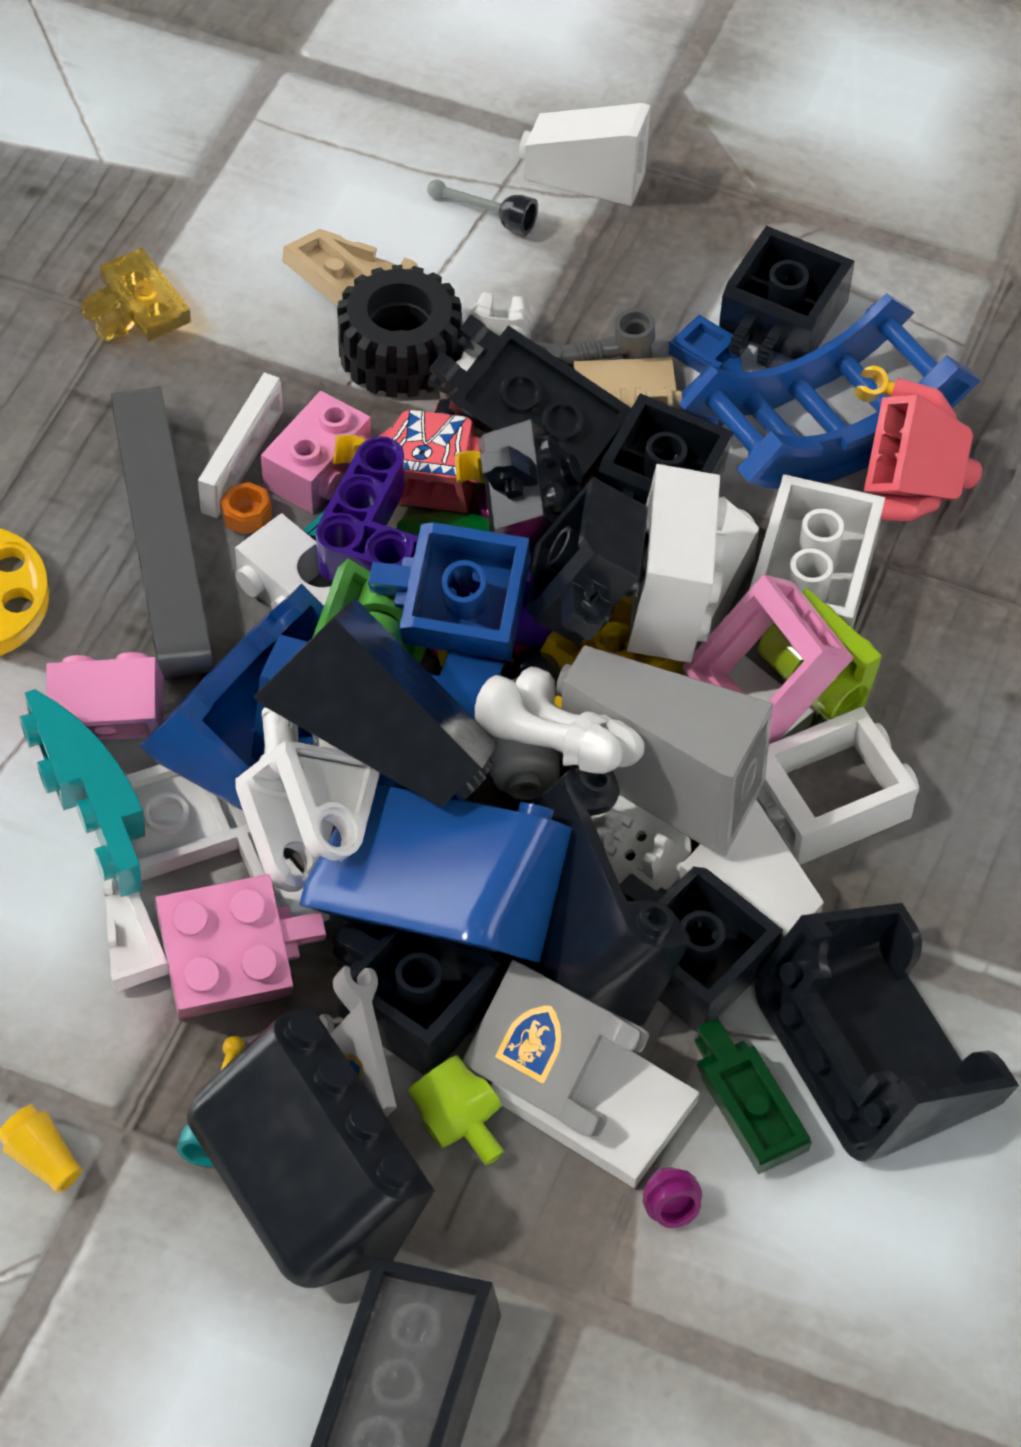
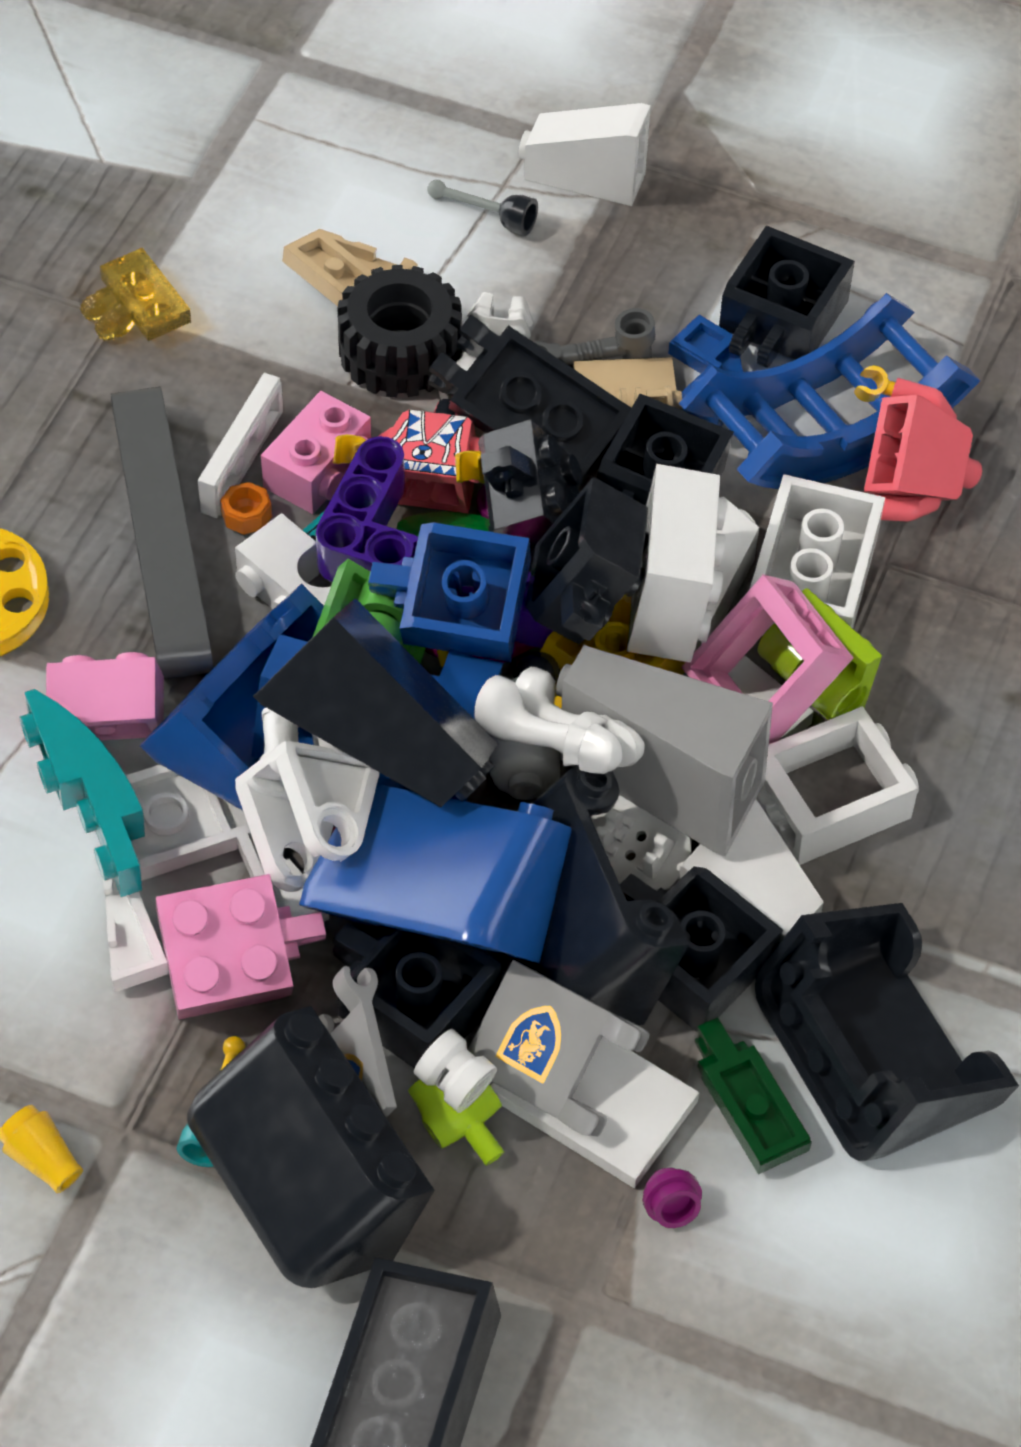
none -> white wheel [413,1029,497,1113]

